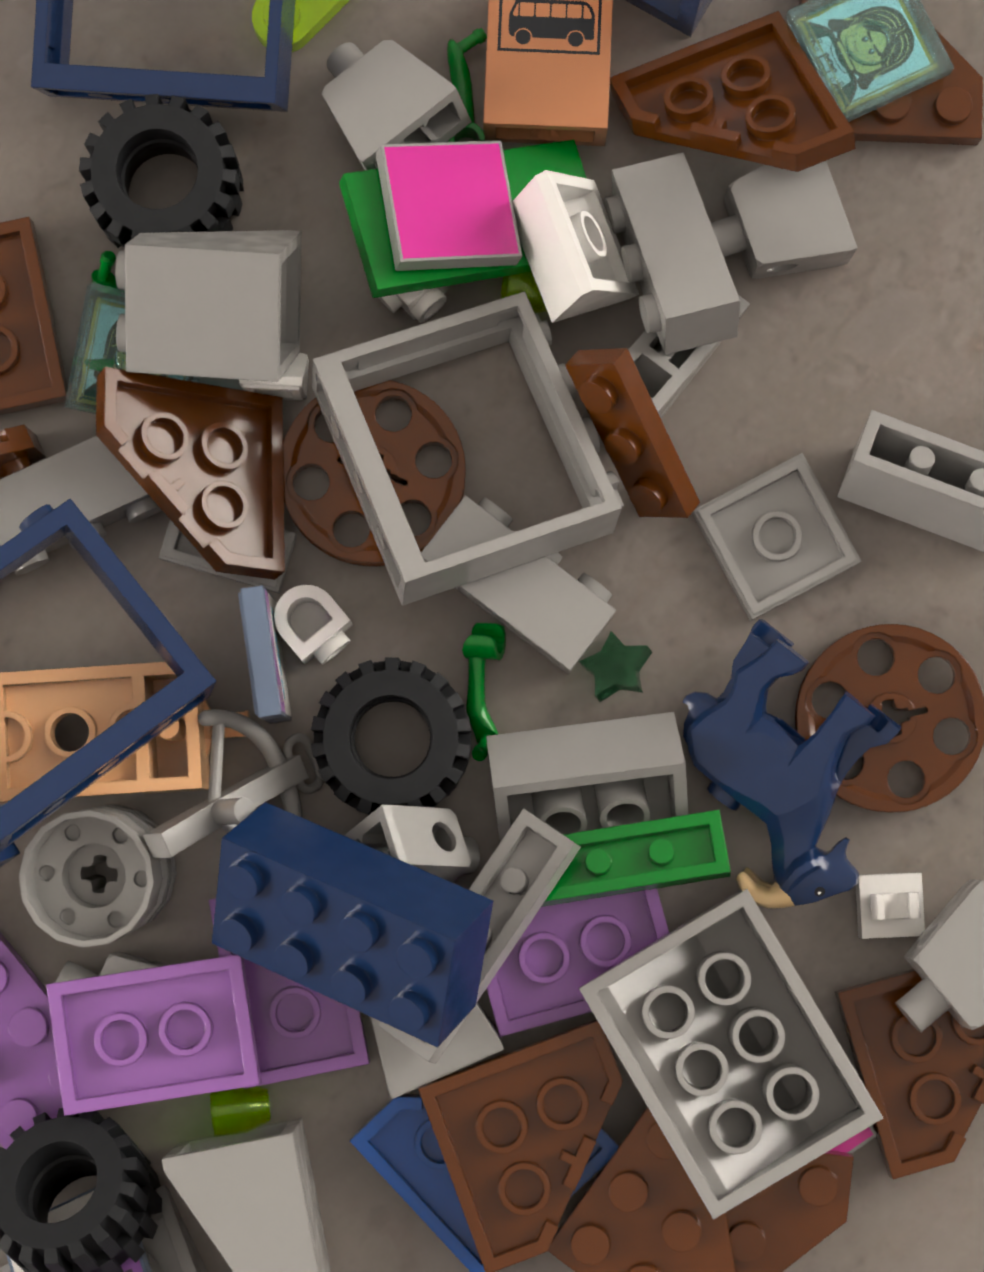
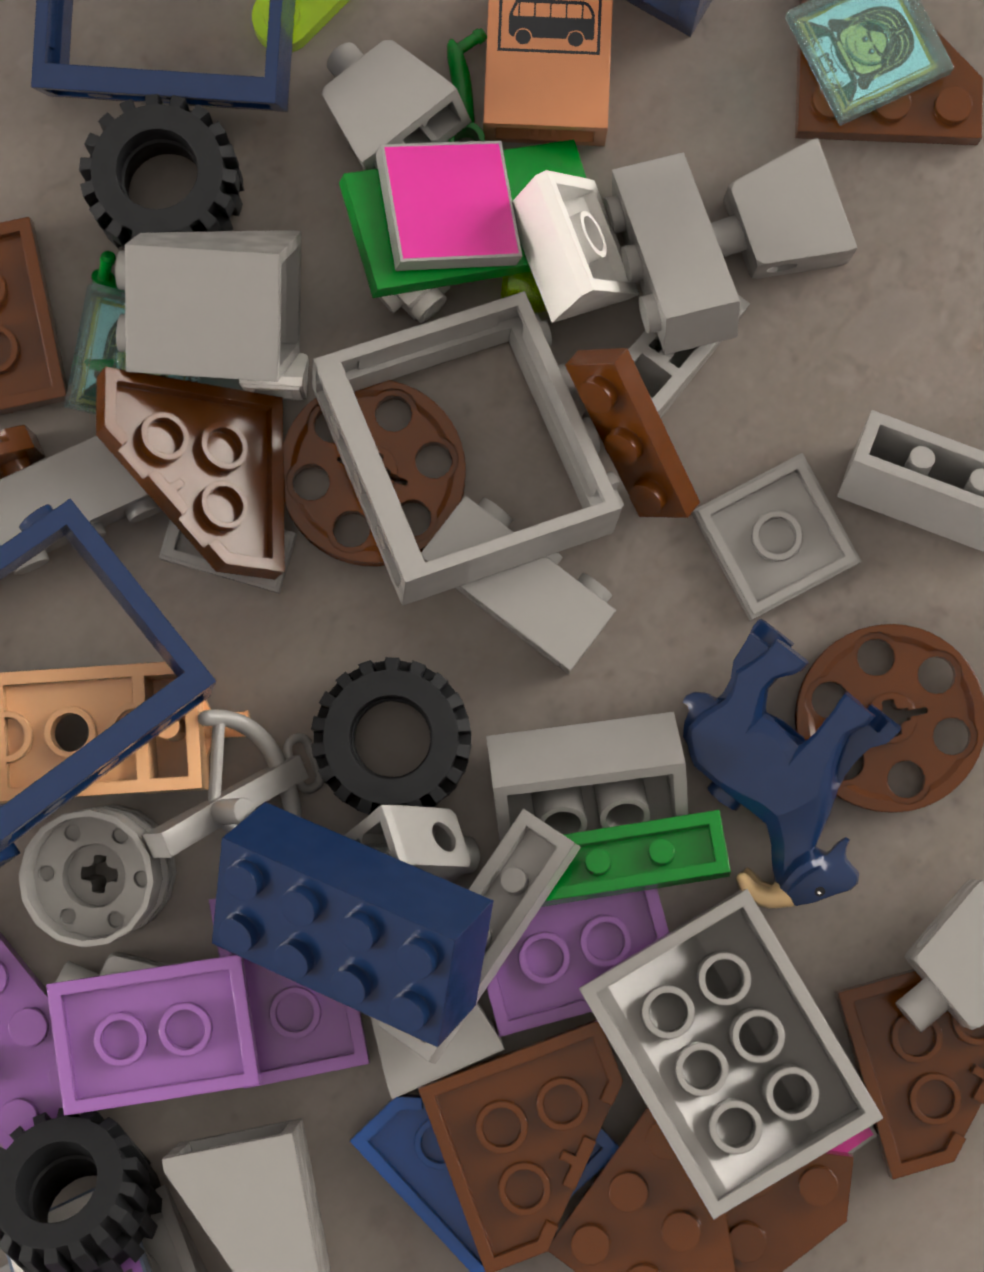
clear neon green hose [209,1086,271,1137] -> none
sand blue tile [238,585,292,724] -> none
white plate [274,585,353,665] -> none
green piece [462,623,506,761] -> none
clear green piece [579,631,653,702] -> none
reddish brown plate [610,11,856,172] -> none
white tile [856,873,925,939] -> none

